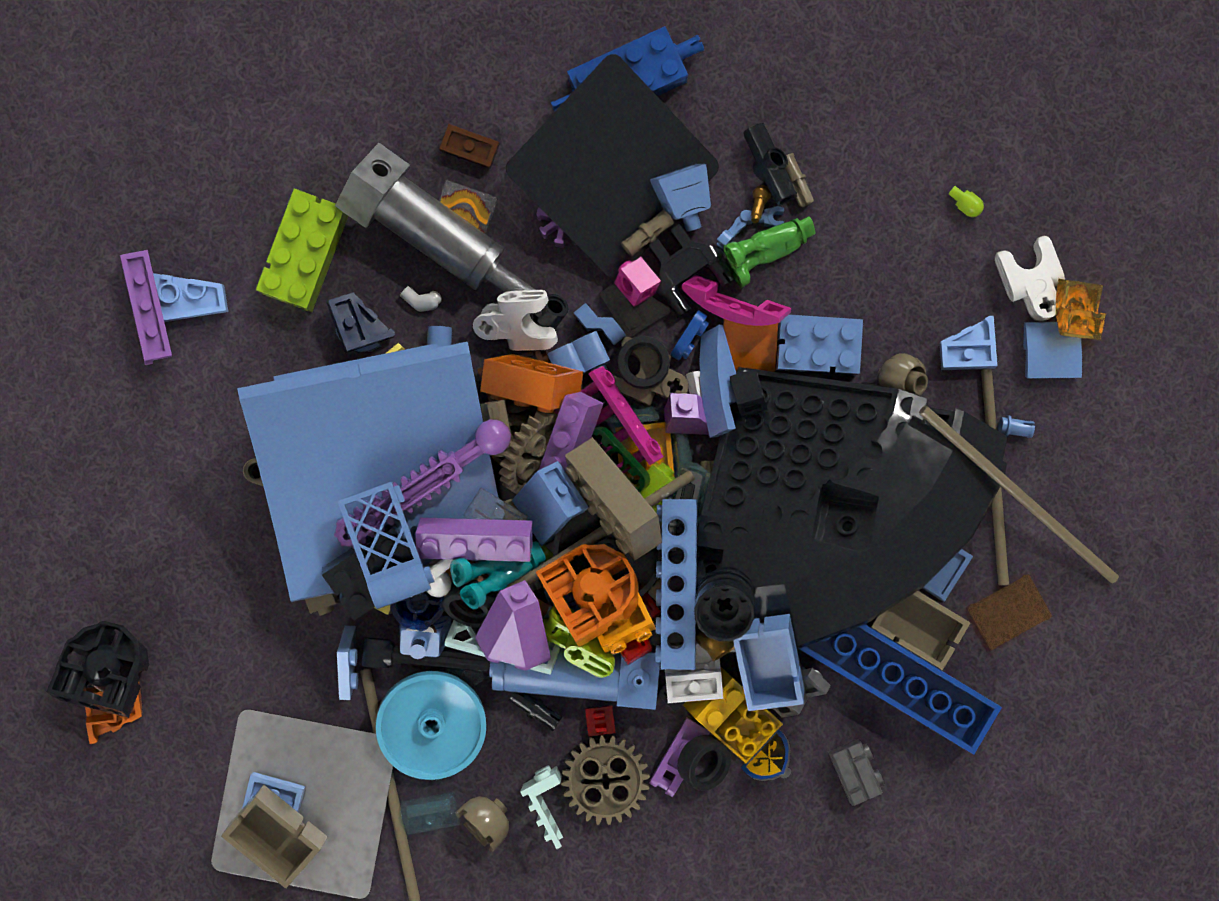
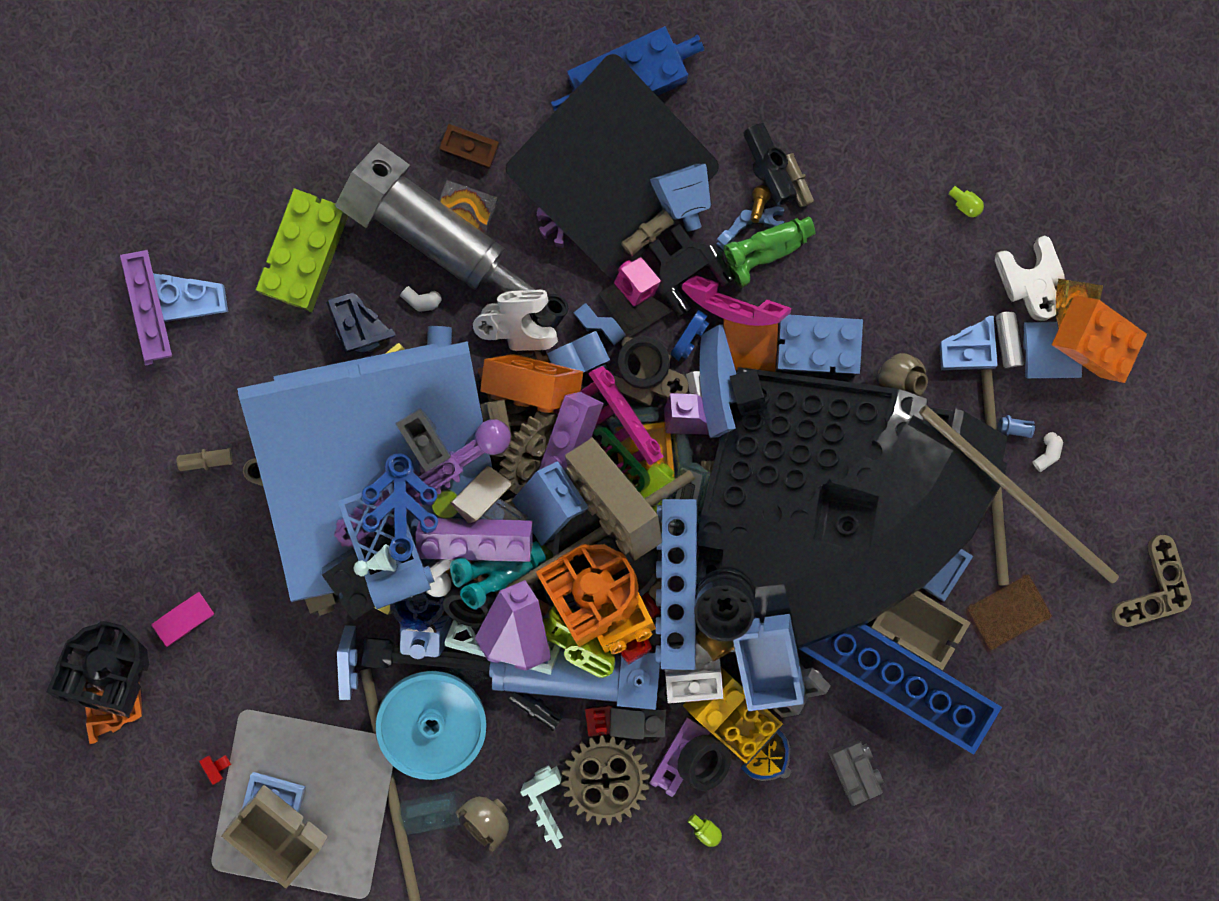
none -> dark pink slope [151,592,214,648]
none -> dark tan axle [177,448,233,471]
none -> red tile [199,755,231,785]
none -> light aqua piece [353,544,397,576]
none -> blue plant [361,453,438,561]
none -> dark grey slope [396,408,451,472]
none -> lime tile [432,489,458,518]
none -> slope [450,466,512,524]
none -> dark grey slope [609,708,666,739]
none -> lime cylinder [687,814,722,847]
none -> white slope [995,312,1024,368]
none -> white arm [1032,432,1063,472]
none -> orange brick [1052,295,1147,383]
none -> dark tan beam [1112,535,1192,627]

